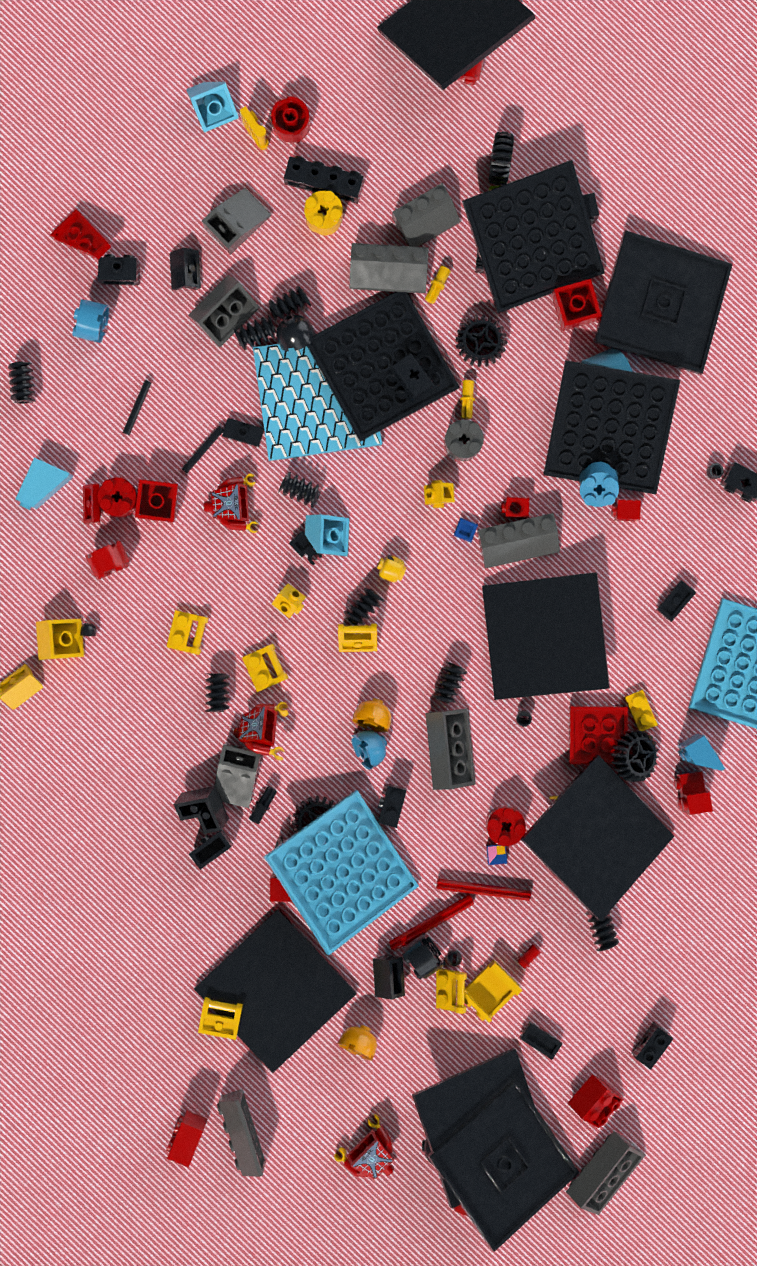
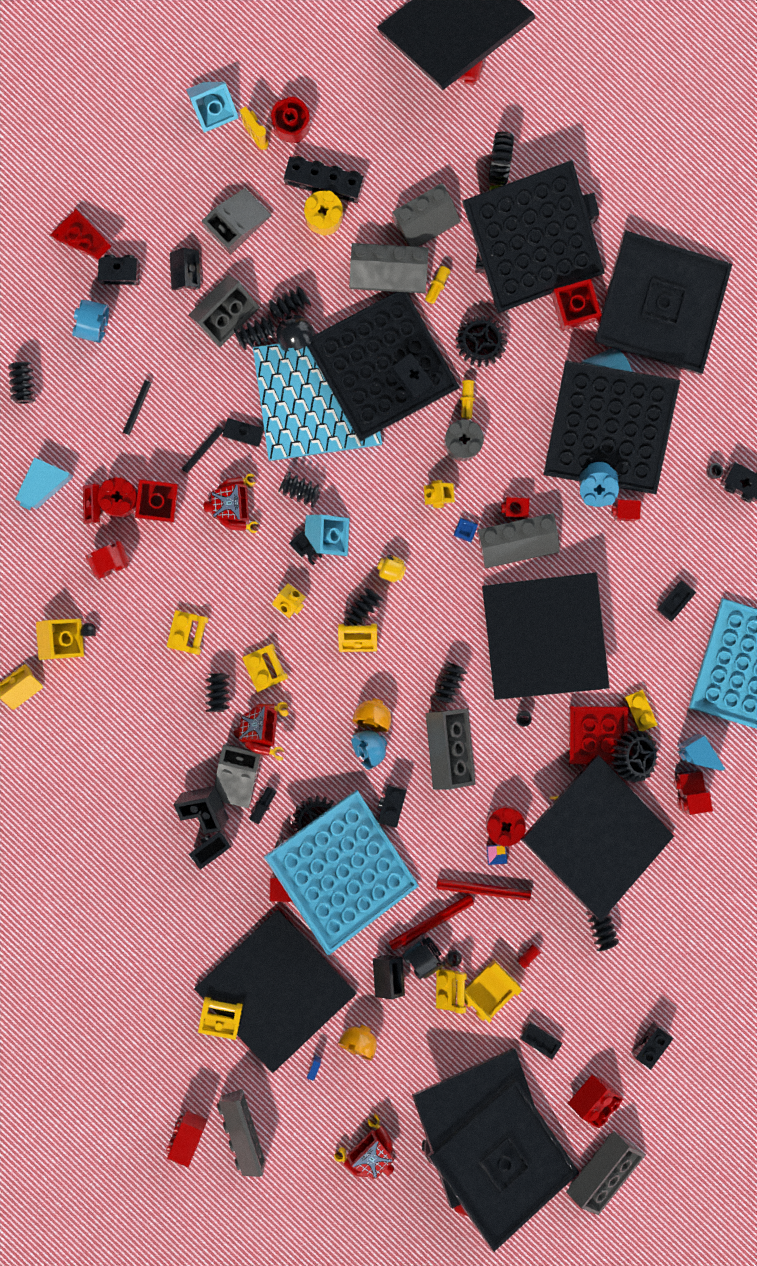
none -> blue tile [307,1055,322,1081]

